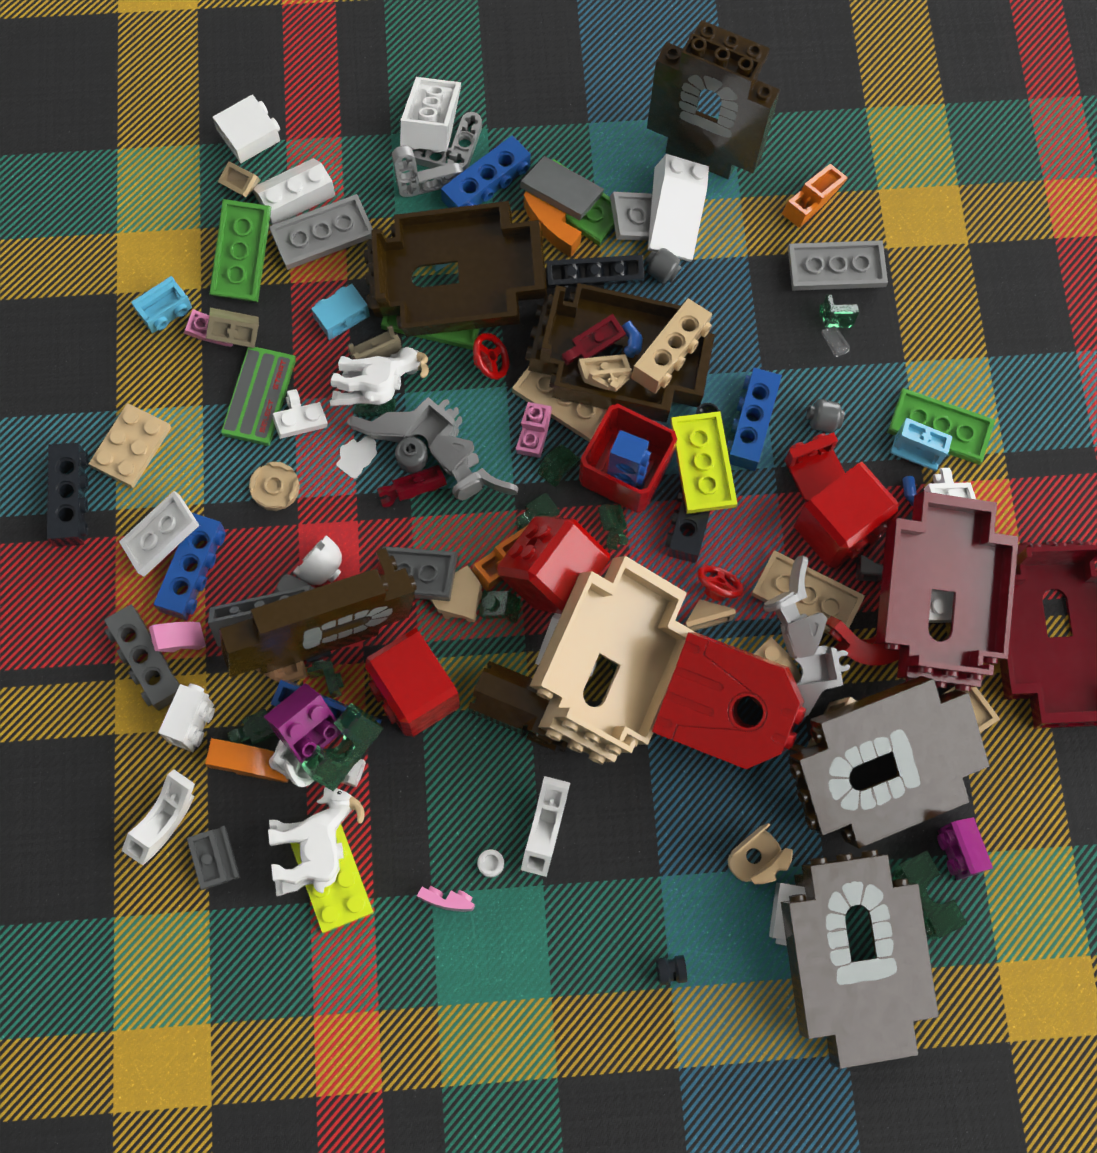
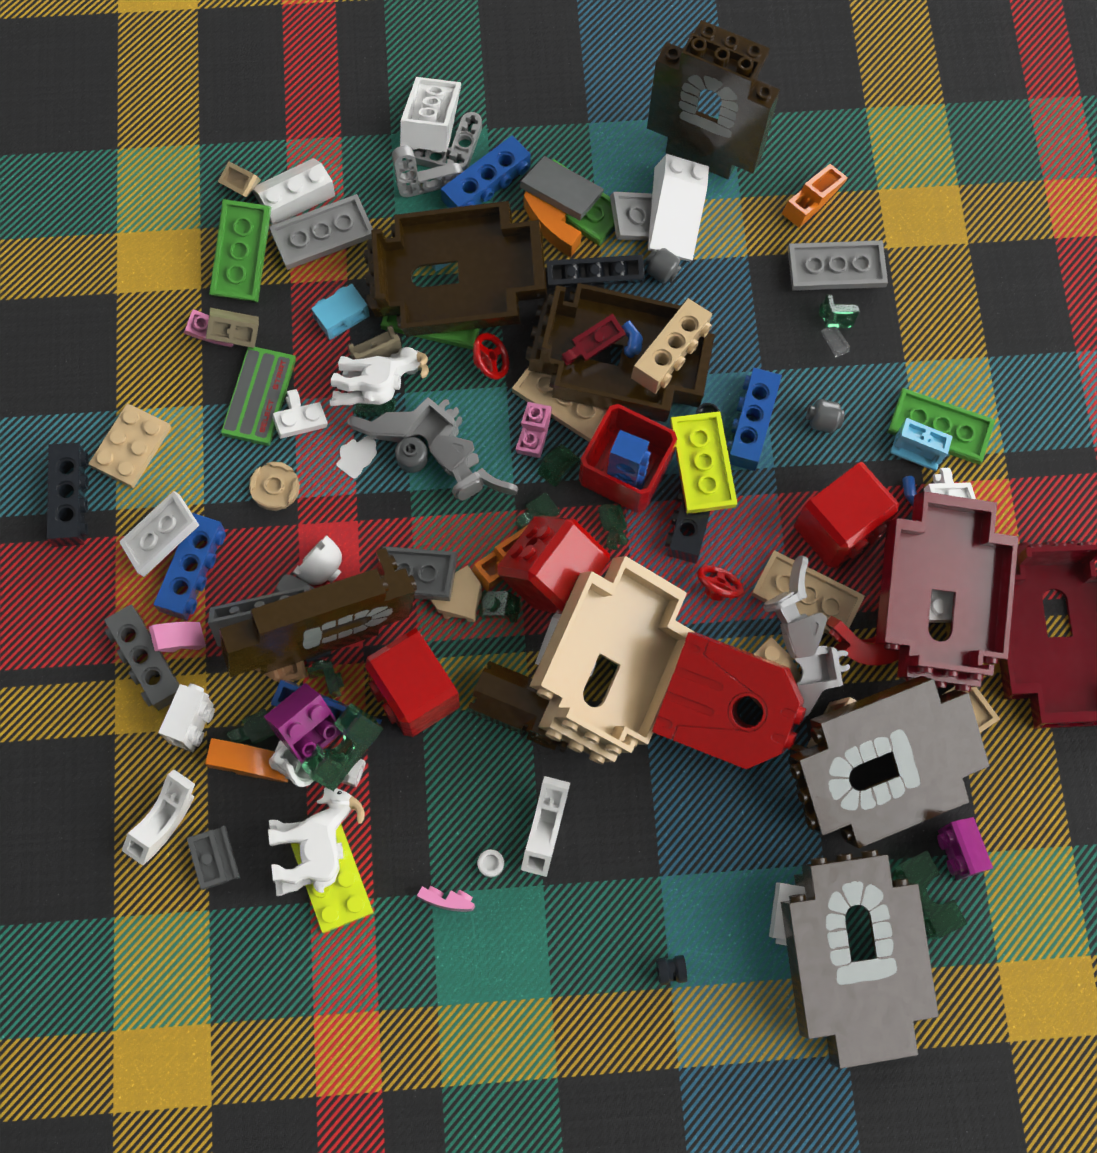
medium azure hinge [131,276,192,334] -> none
white brick [213,94,280,163] -> none
dark red plate [377,465,447,507] -> none
tan slope [578,354,632,392] -> none
tan slope [685,599,736,631] -> none
tan piece [728,823,793,884] -> none
red bracket [785,432,845,502] -> none
dark grey slope [856,555,883,582] -> none

